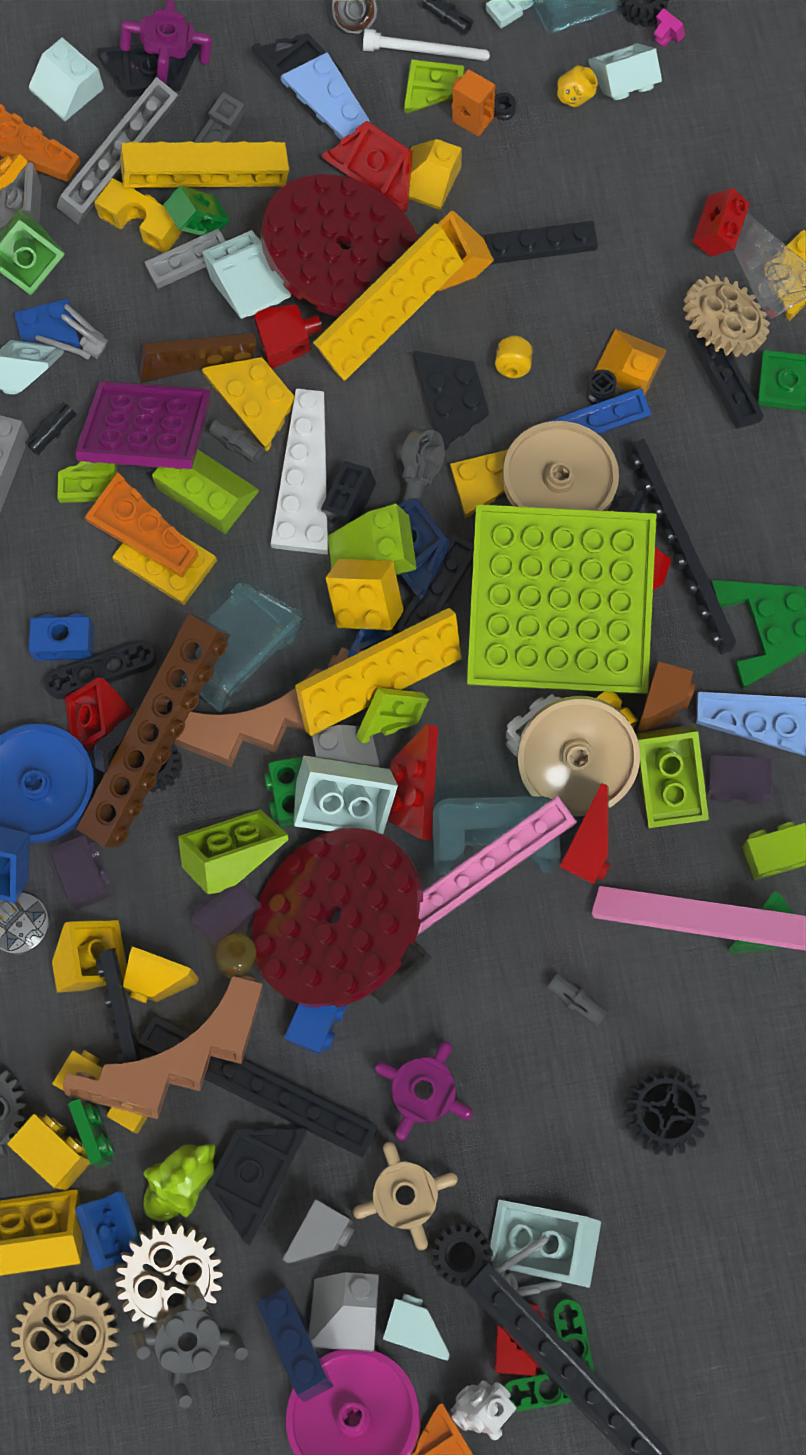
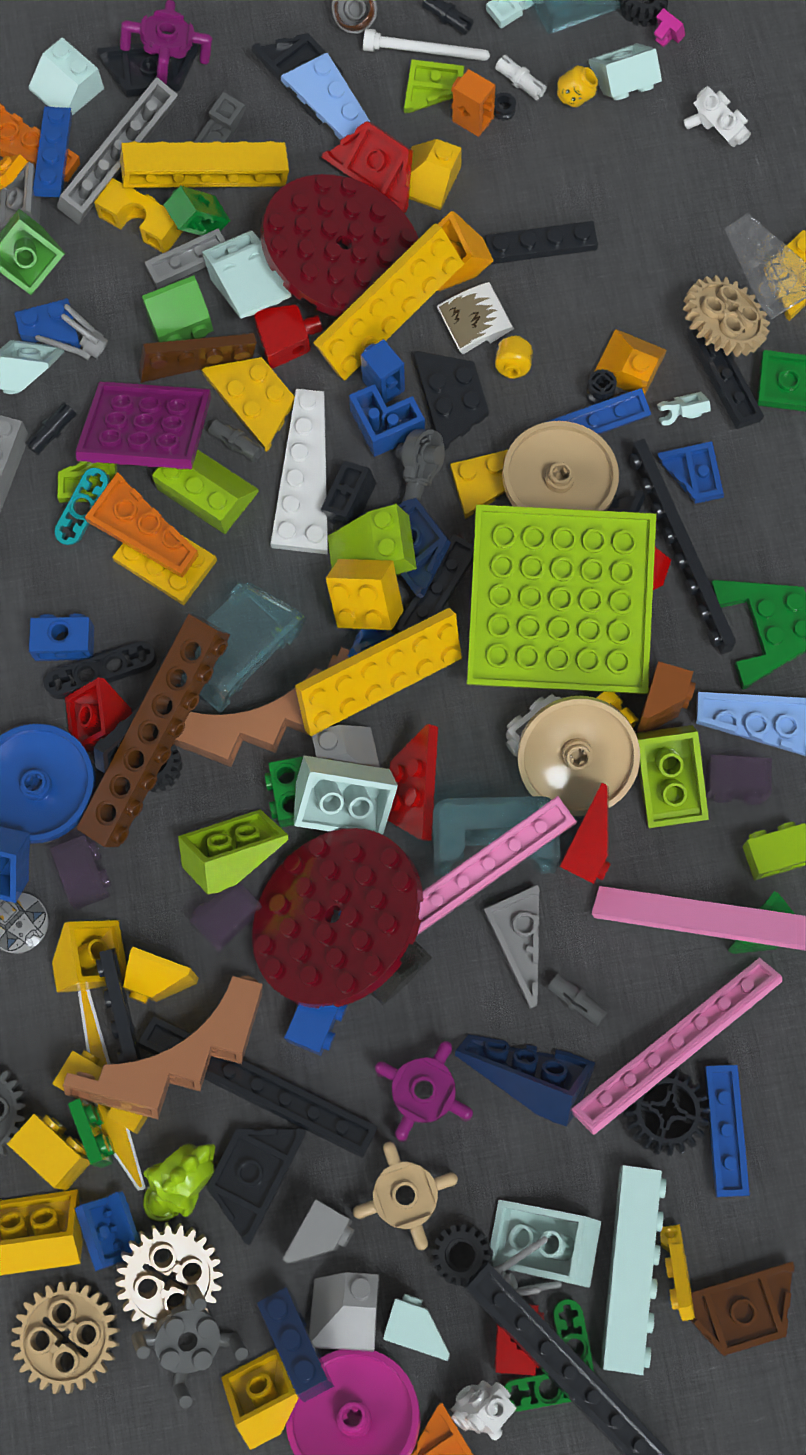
clear yellow head [215,933,256,978] -> none
lime wing [355,688,429,744] -> none
red brick [693,187,750,257] -> none
none -> blue plate [33,106,72,198]
none -> teal beam [55,468,110,545]
none -> yellow sticker [78,990,146,1191]
none -> bright green slope [142,275,213,342]
none -> yellow slope [221,1348,299,1450]
none -> blue brick [349,384,425,457]
none -> blue brick [361,339,405,404]
none -> slope [437,282,514,355]
none -> dark blue wedge [455,1034,595,1127]
none -> light grey wing [484,885,539,1009]
none -> white pin [495,55,546,100]
none -> bright pink tile [571,957,782,1135]
none -> light aqua brick [600,1165,666,1375]
none -> light aqua plate [657,392,711,425]
none -> blue wing [658,441,724,504]
none -> yellow hinge [660,1224,695,1321]
none -> white brick [684,86,751,148]
none -> reddish brown wing [689,1261,795,1356]
none -> blue plate [704,1065,750,1197]

